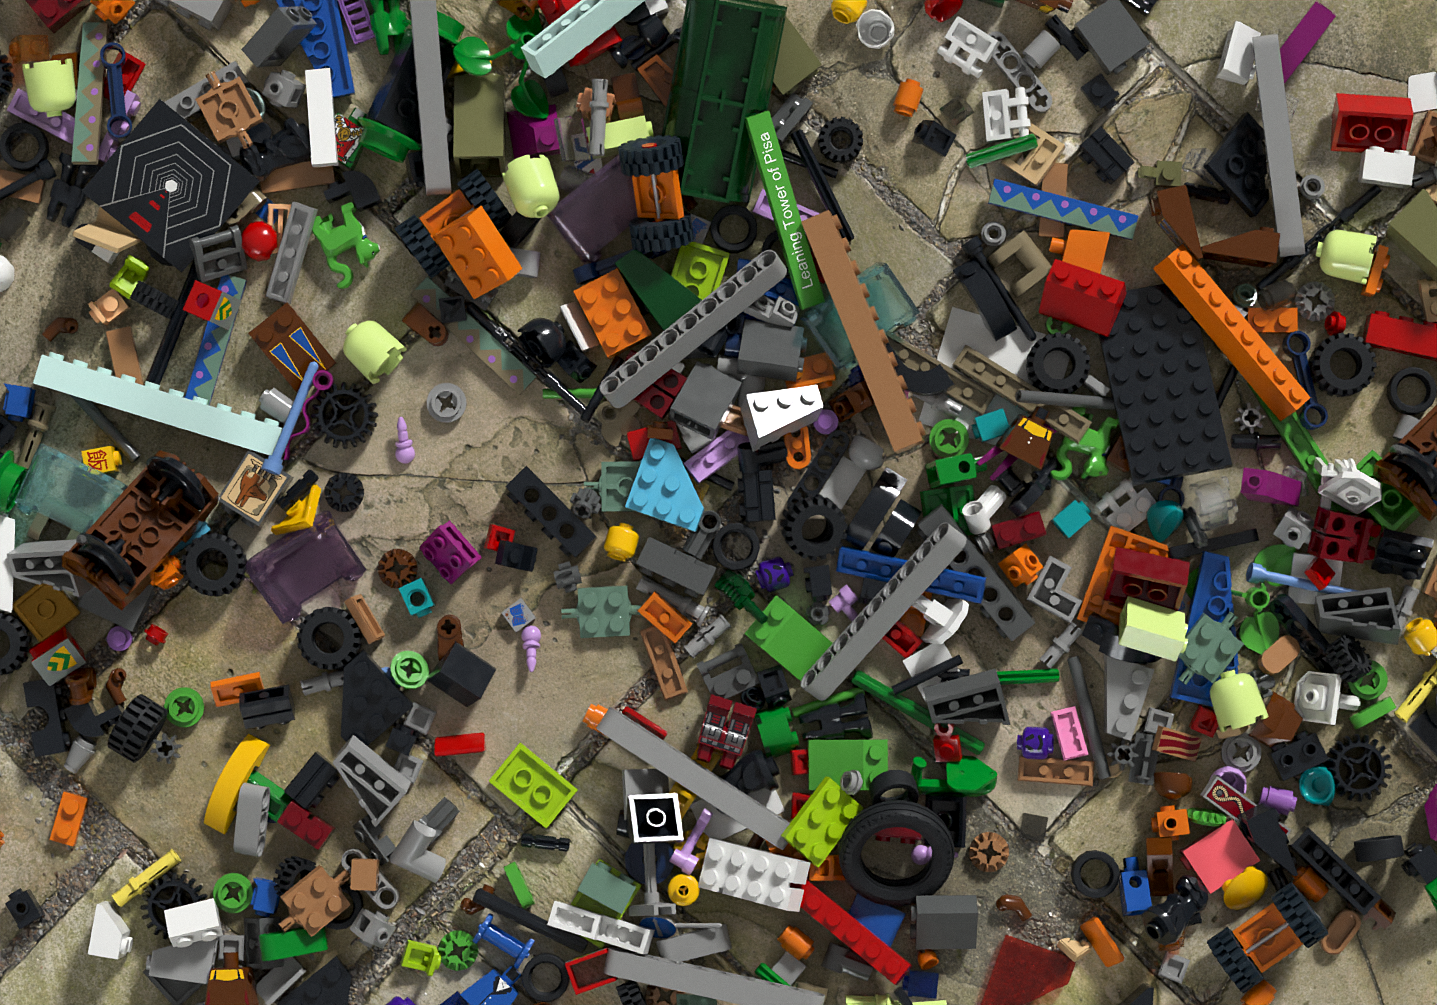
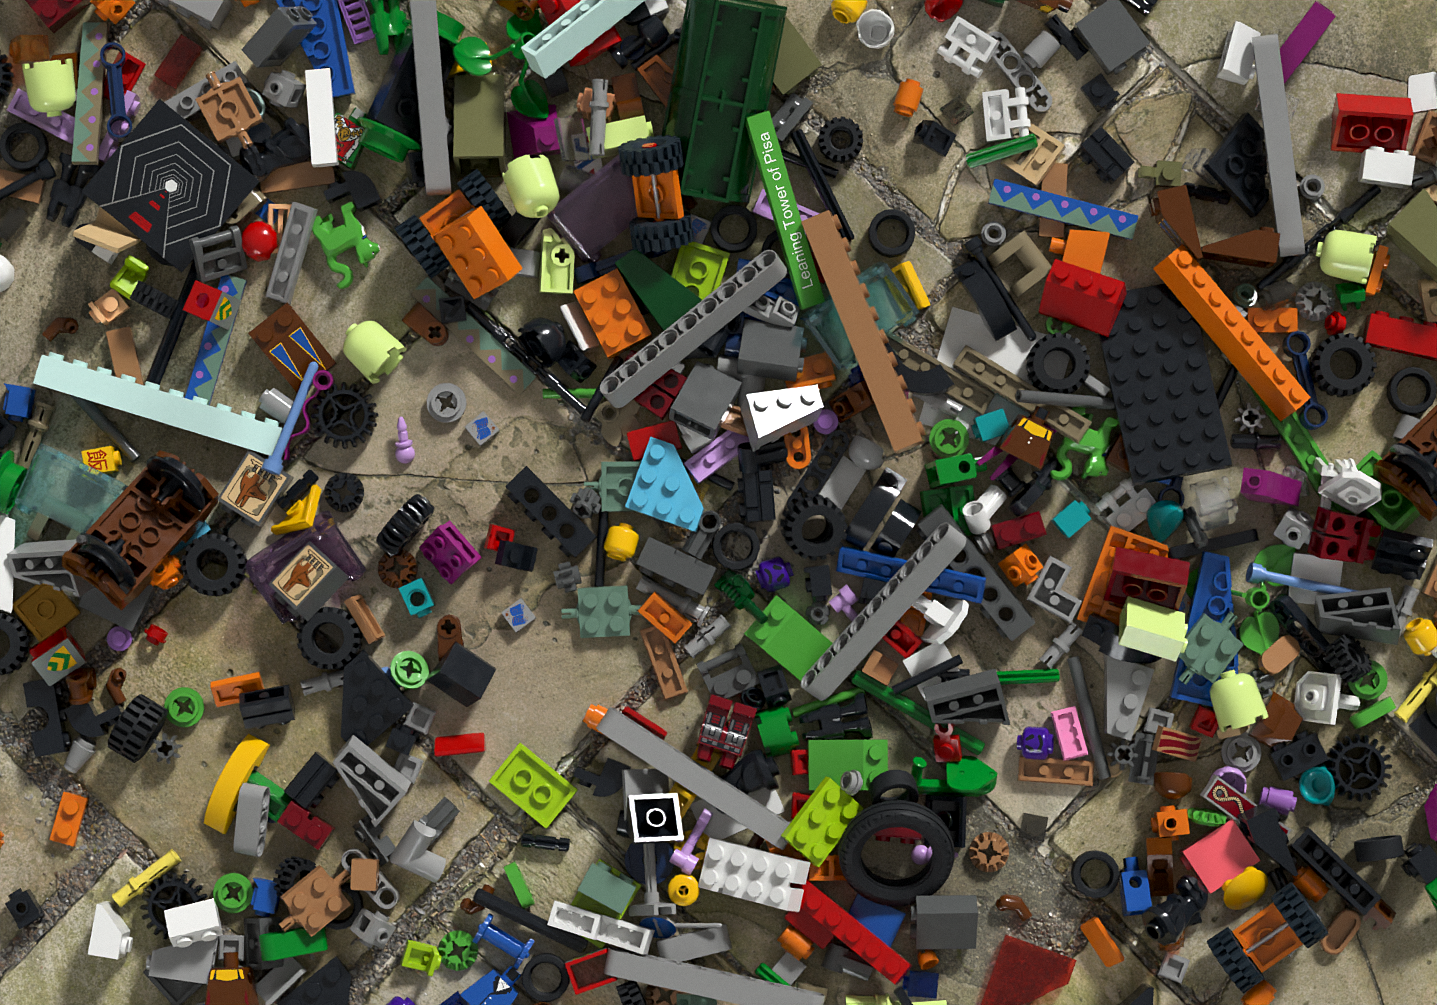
lavender bar [521,626,541,672] -> none
reddish brown plate [647,421,673,440] -> none
tan tile [1057,938,1093,962] -> none
red tile [1304,557,1336,591] -> none
none -> clear red plate [154,34,203,90]
none -> brick [268,541,349,621]
none -> black gear [376,494,434,556]
none -> light grey tile [465,411,500,446]
none -> yellowish green piece [538,228,575,295]
none -> black brick [573,757,631,797]
none -> black bar [594,512,609,587]
none -> red slope [784,907,834,949]
none -> medium nougat panel [861,649,898,686]
none -> black tyre [868,209,916,258]
none -> yellow slope [883,261,931,318]
none -> green tile [1335,282,1365,311]

